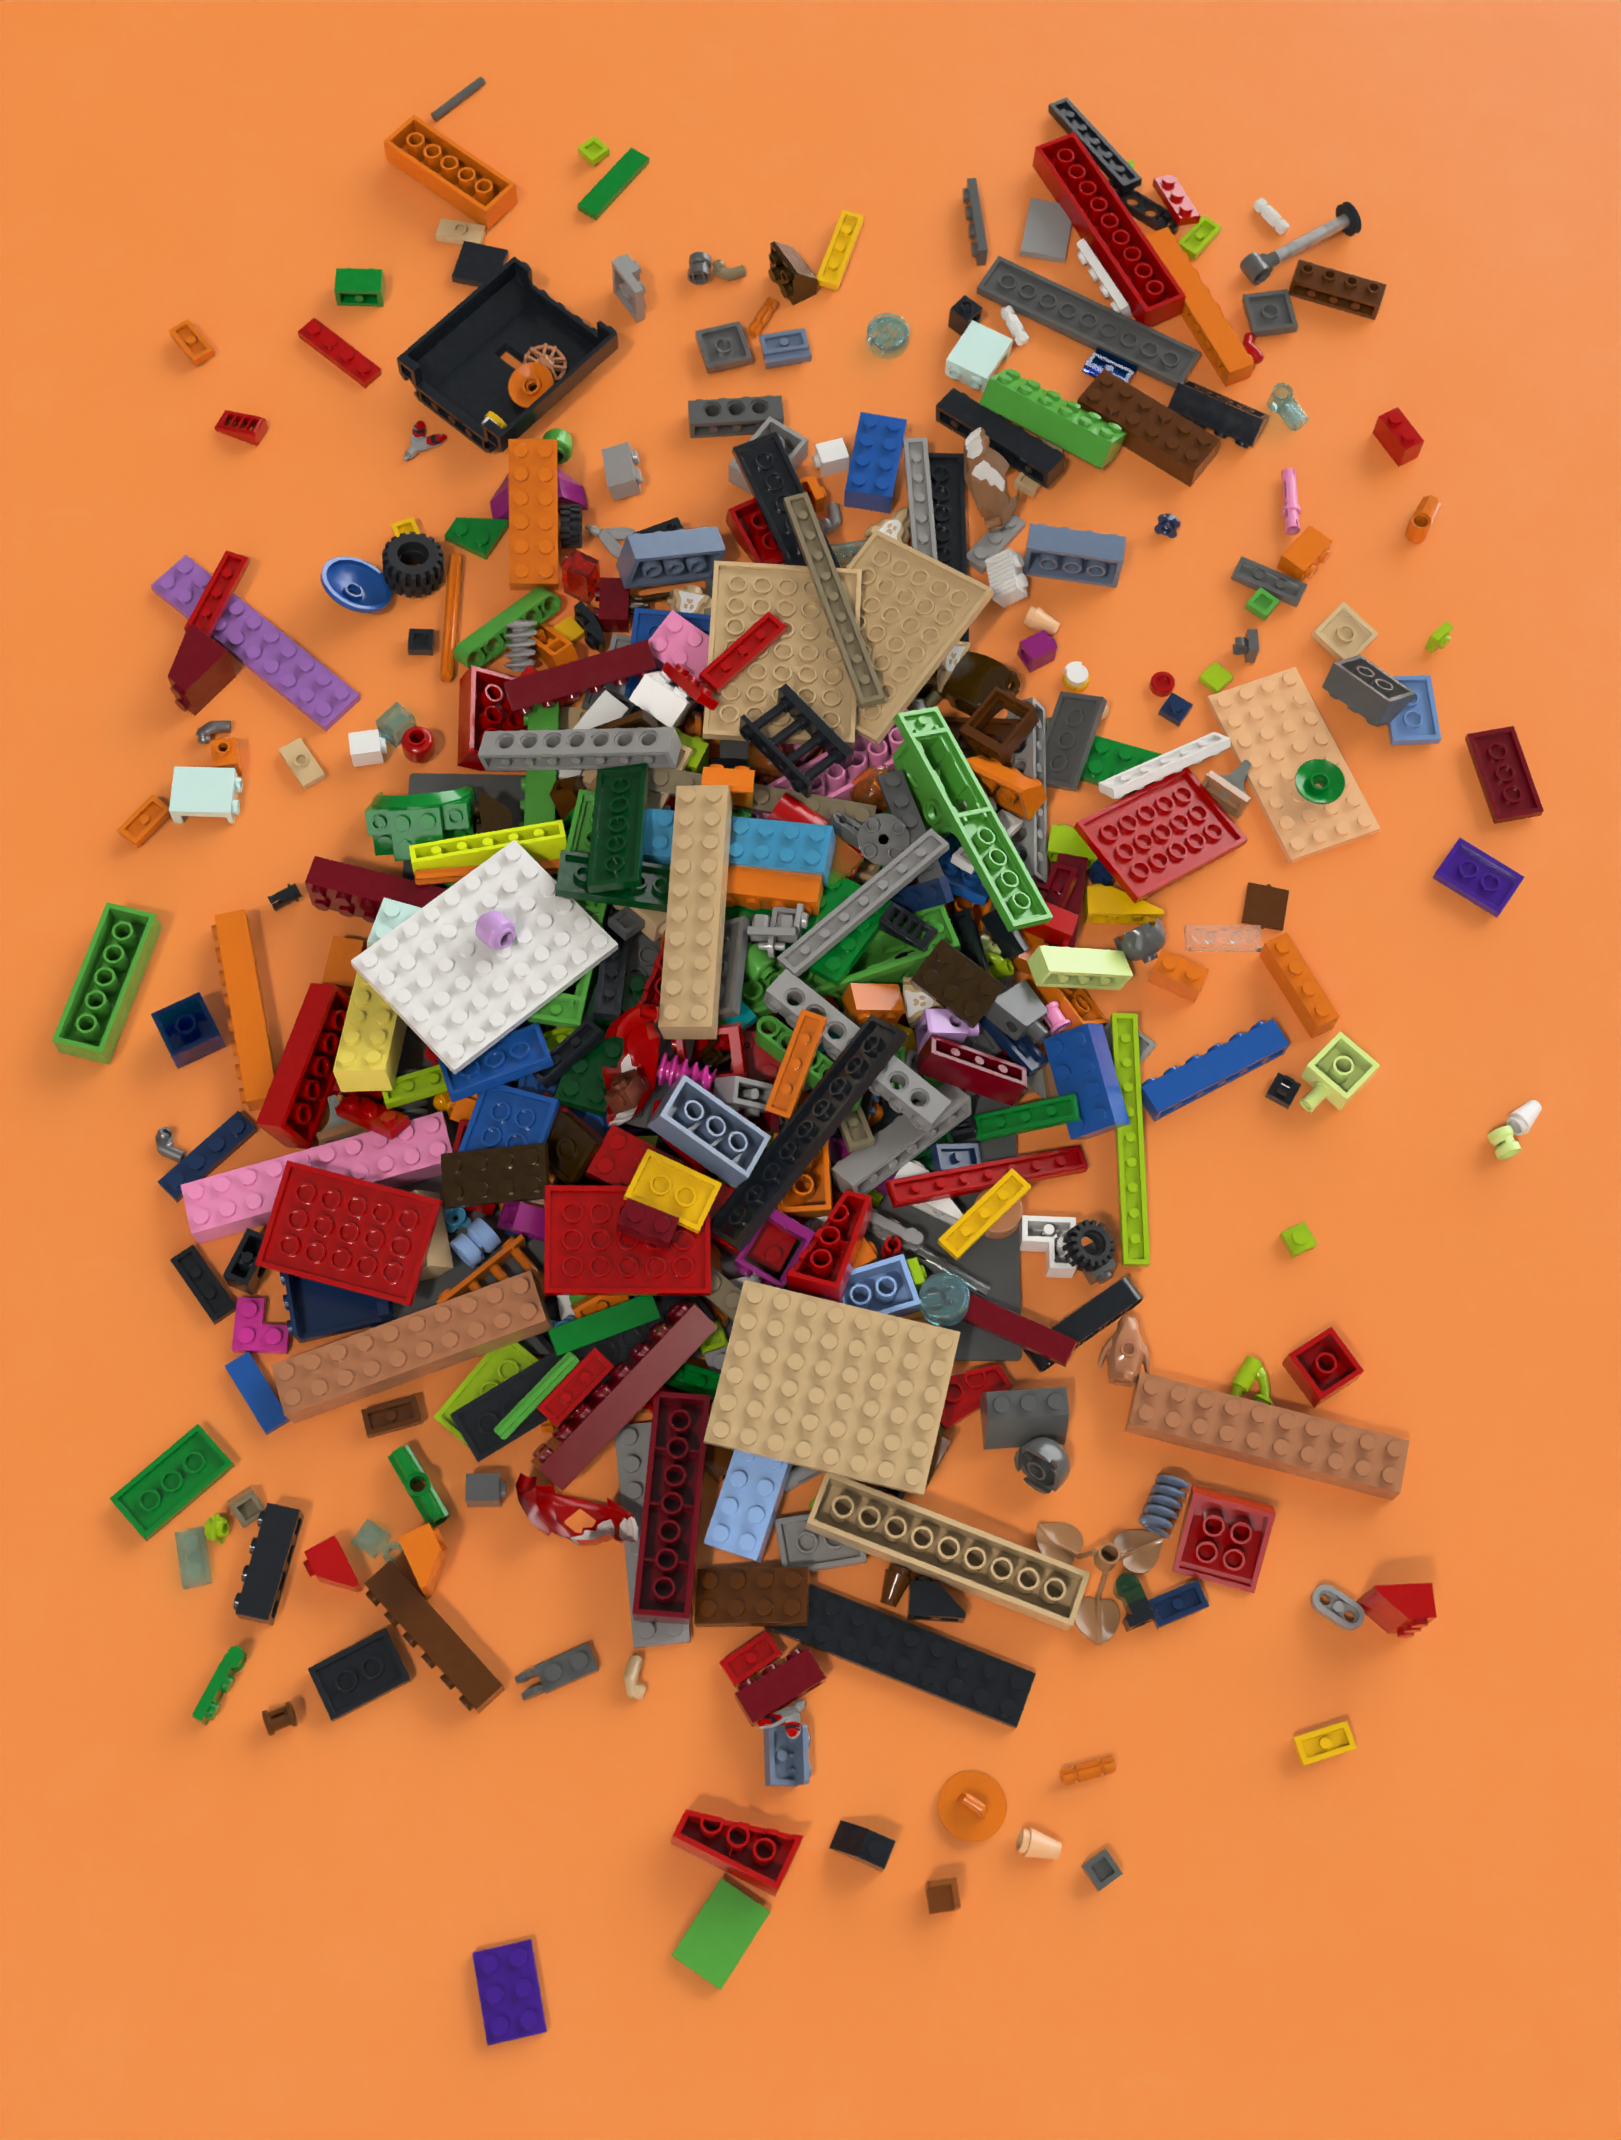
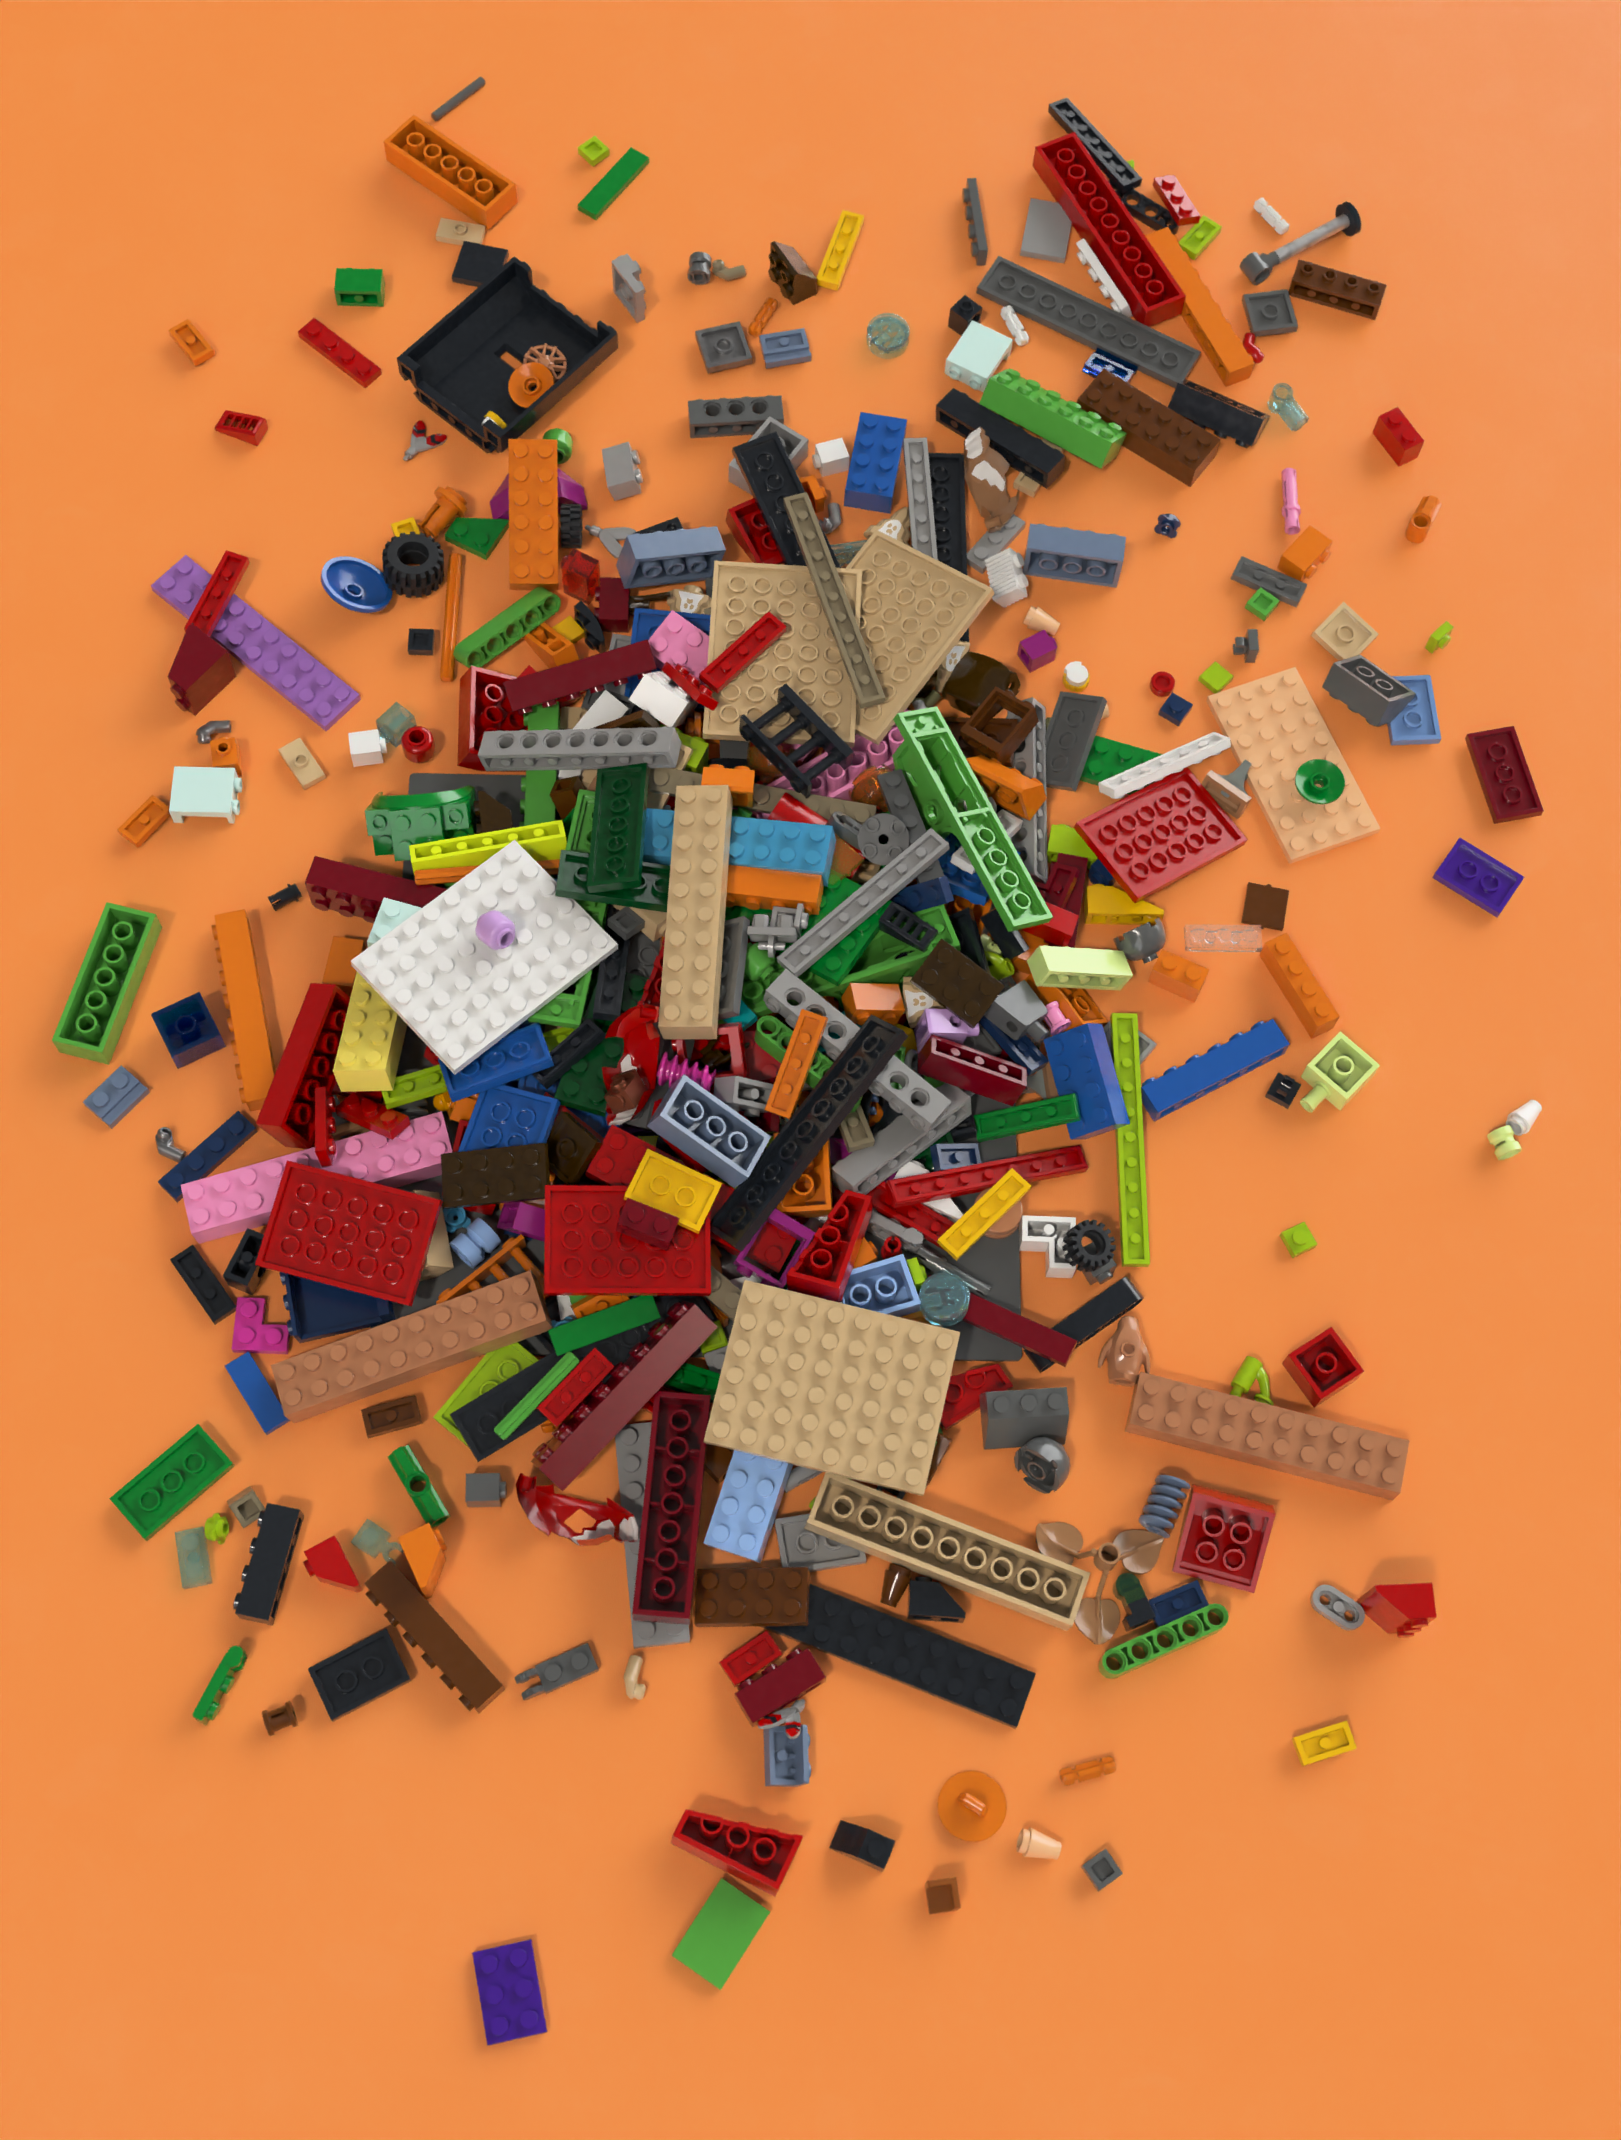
light grey piece [504,620,537,672] -> none
none -> sand blue plate [83,1065,150,1129]
none -> red plate [315,1086,336,1167]
none -> orange piece [418,486,467,539]
none -> red plate [866,1181,954,1250]
none -> bright green beam [1098,1603,1229,1679]

